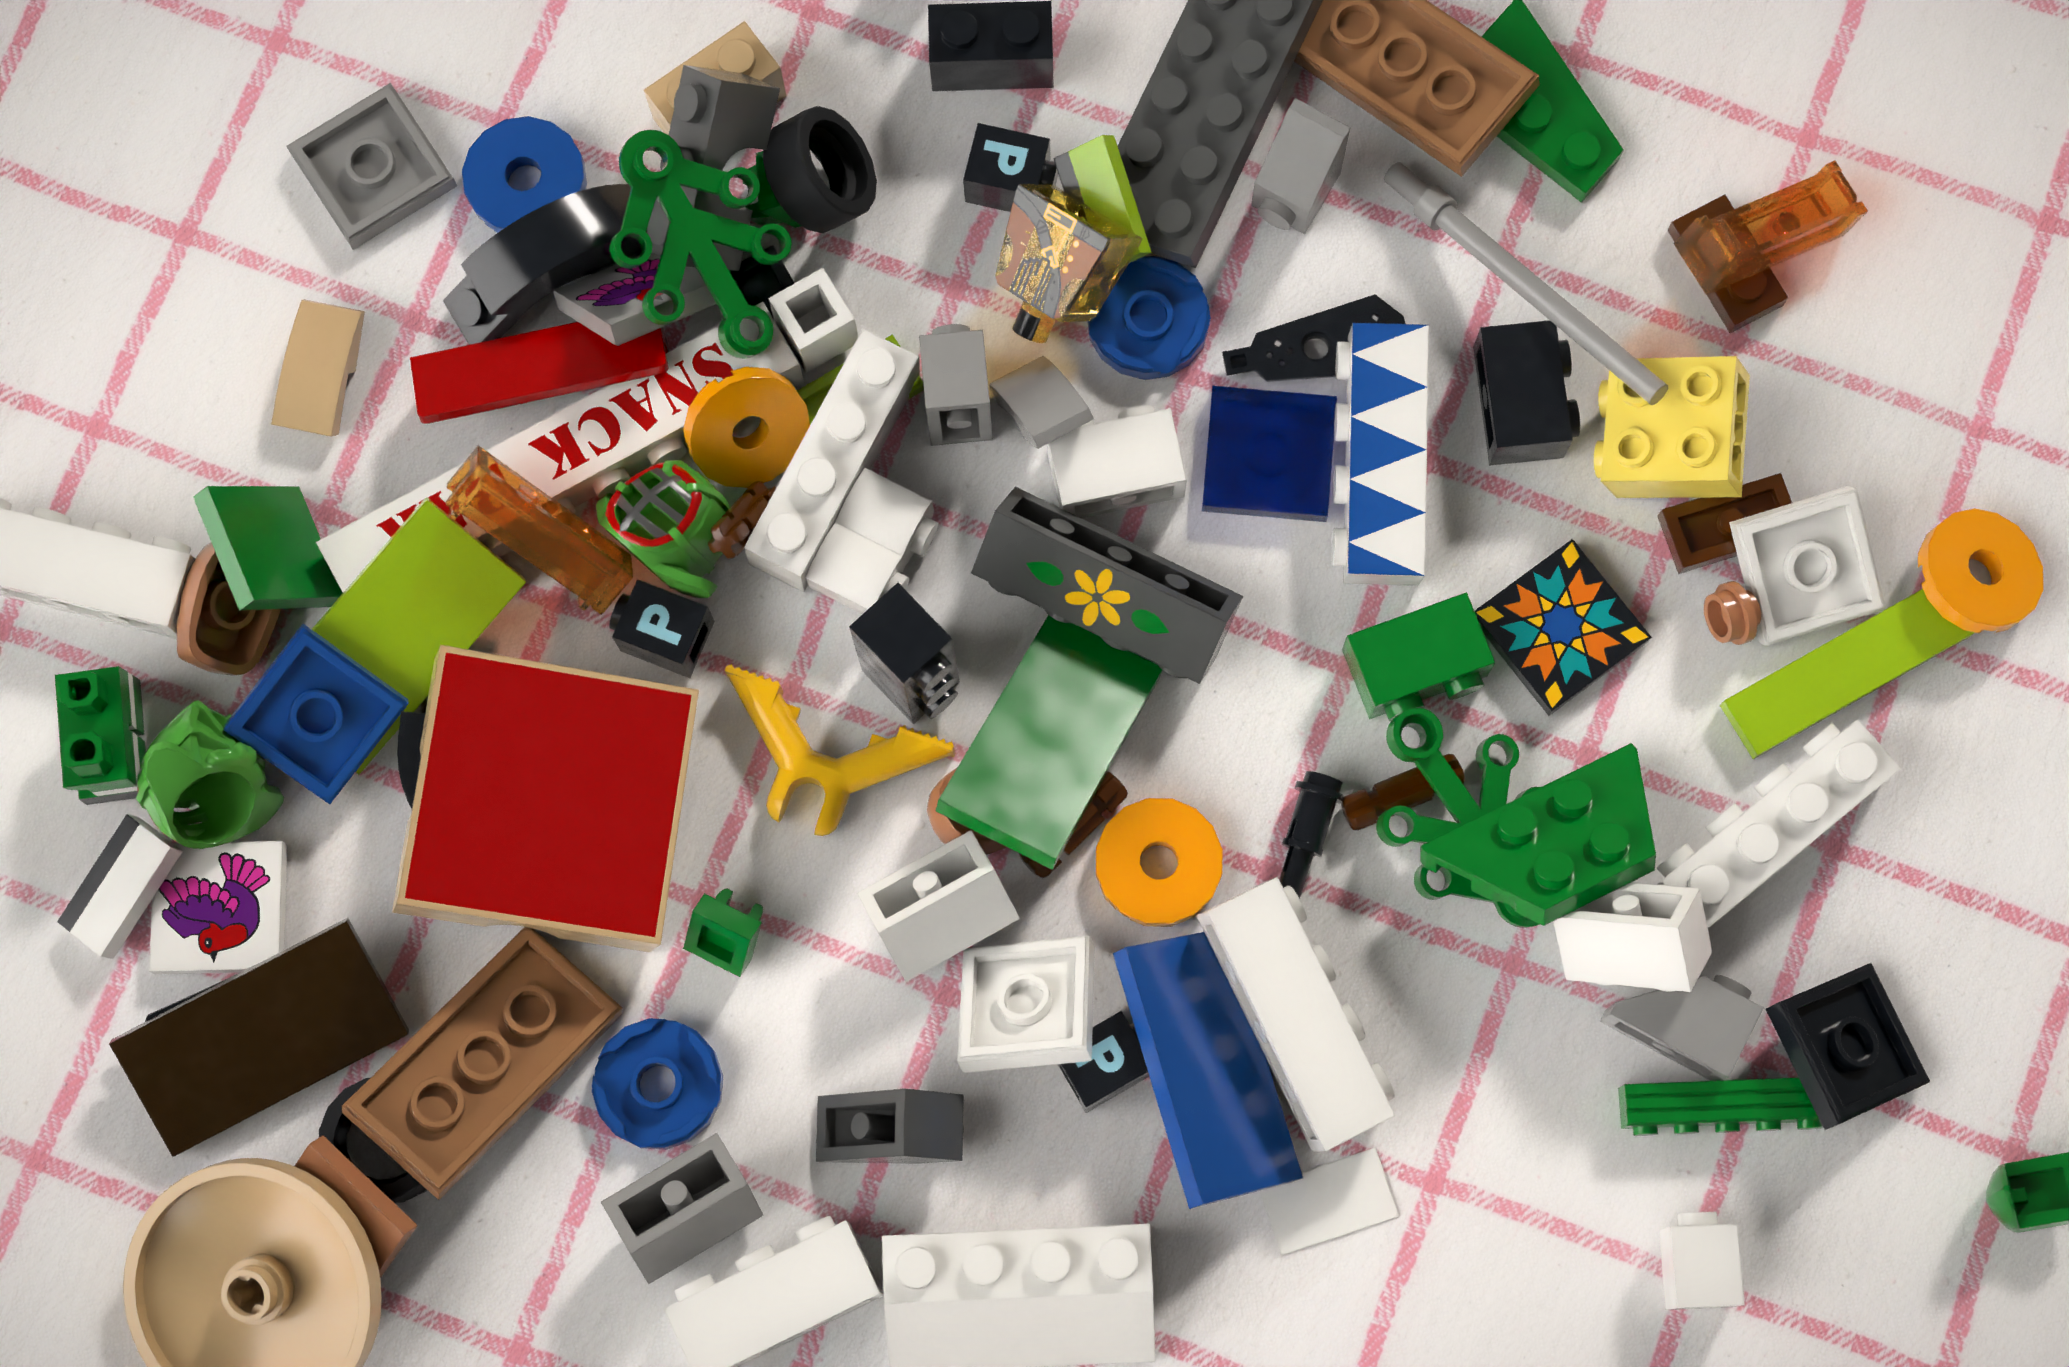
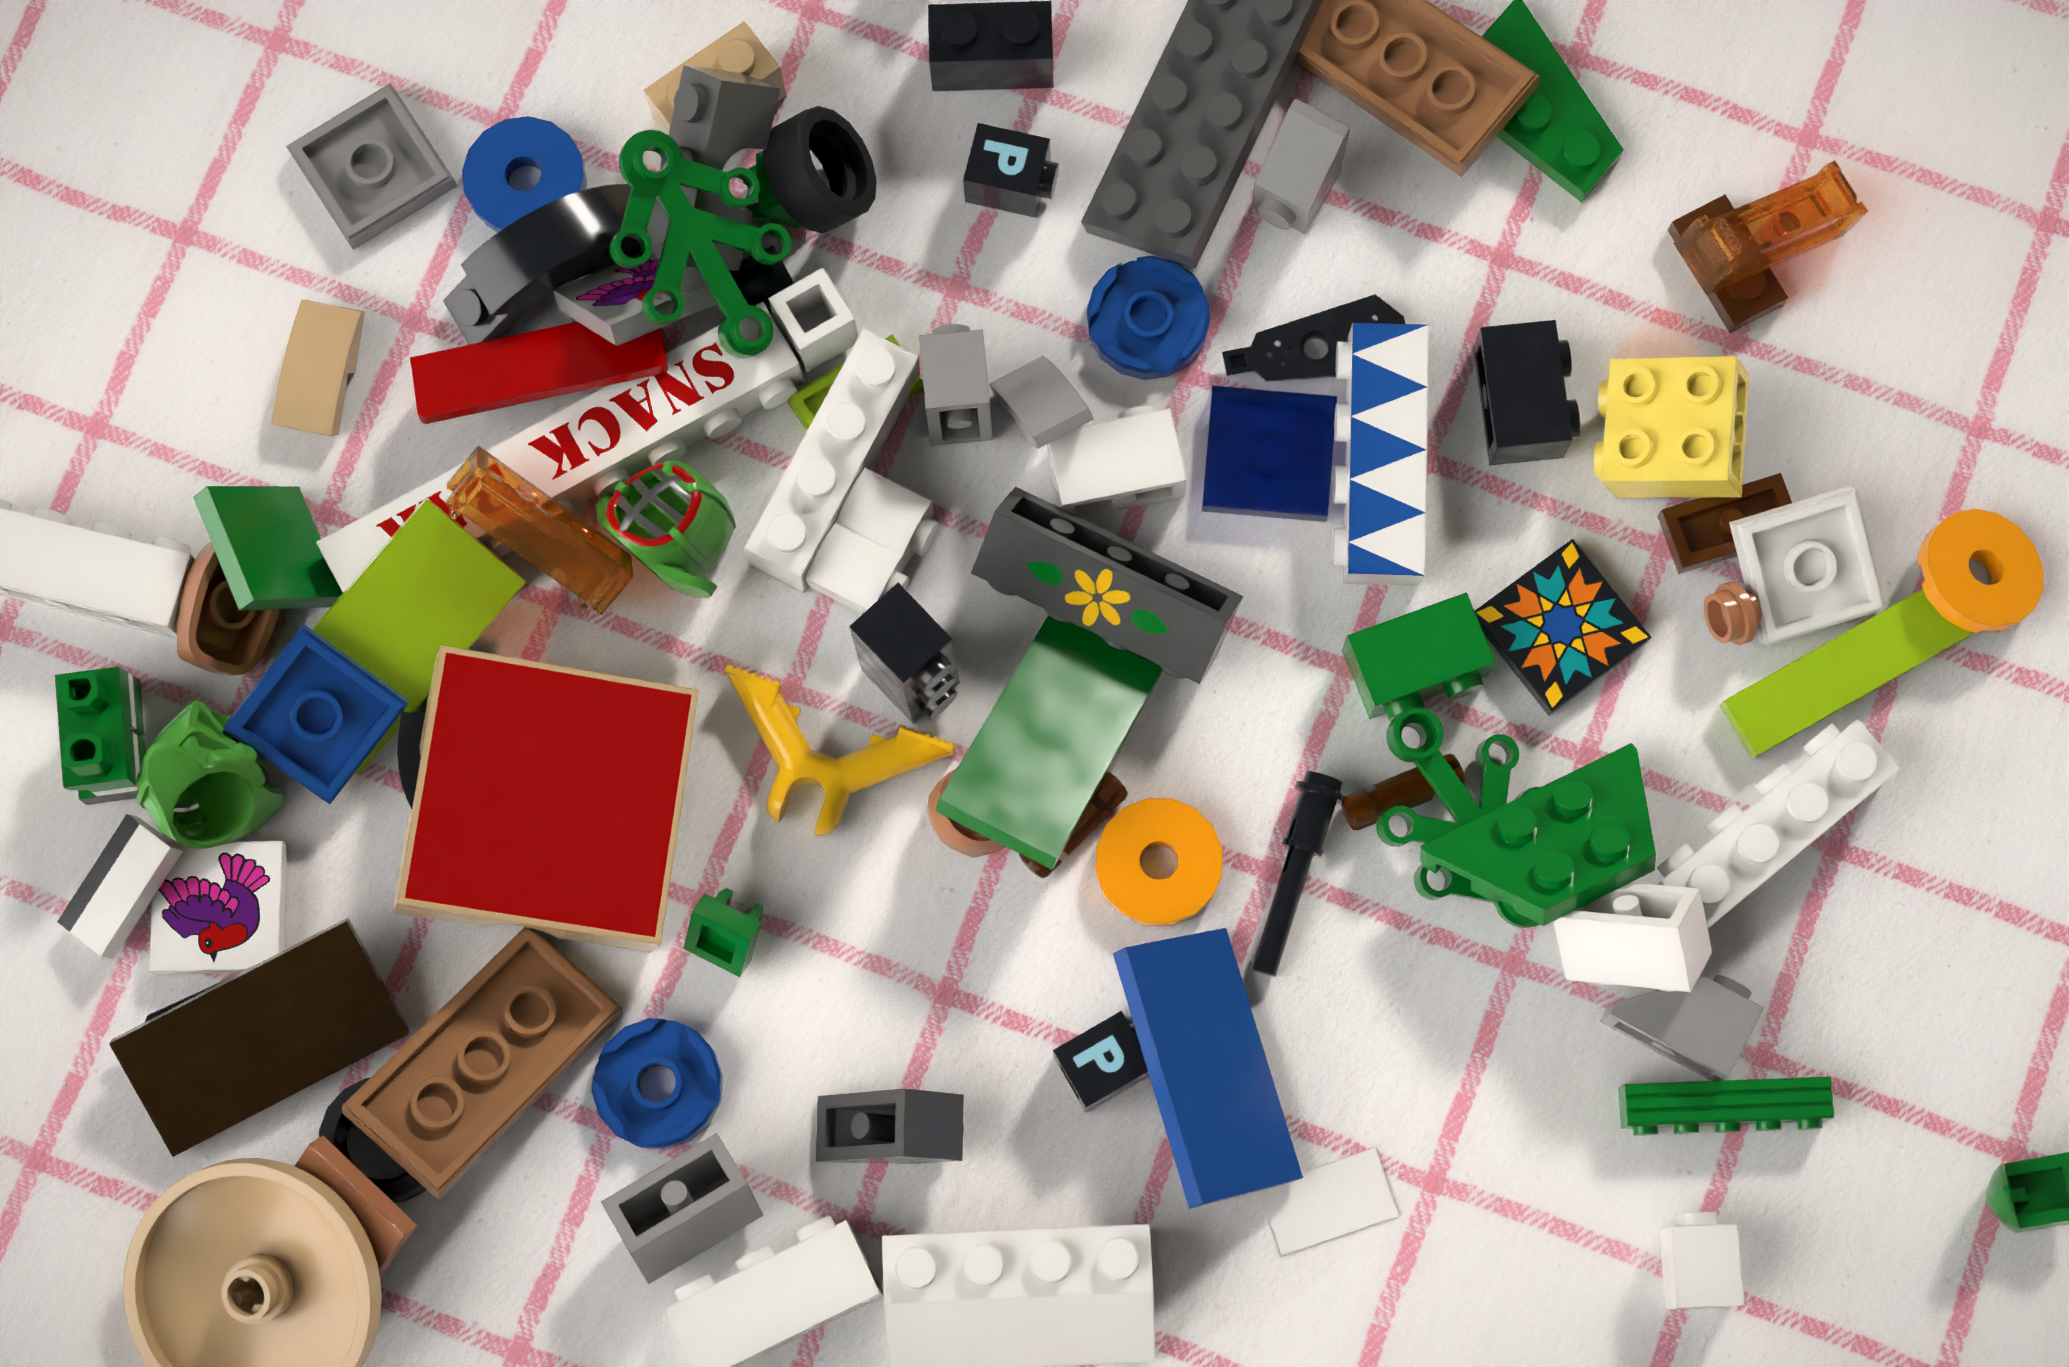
black brick [609,579,715,678] -> none
light orange tile [683,367,810,488] -> none
reddish brown axle [708,481,776,559] -> none
white brick [857,830,1020,982] -> none
white tile [957,936,1095,1073] -> none
torso [995,184,1143,343] -> none
lime tile [1053,135,1152,275] -> none
white brick [1196,877,1395,1152] -> none
light grey bar [1384,162,1668,405] -> none
black tile [1766,963,1930,1130] -> none

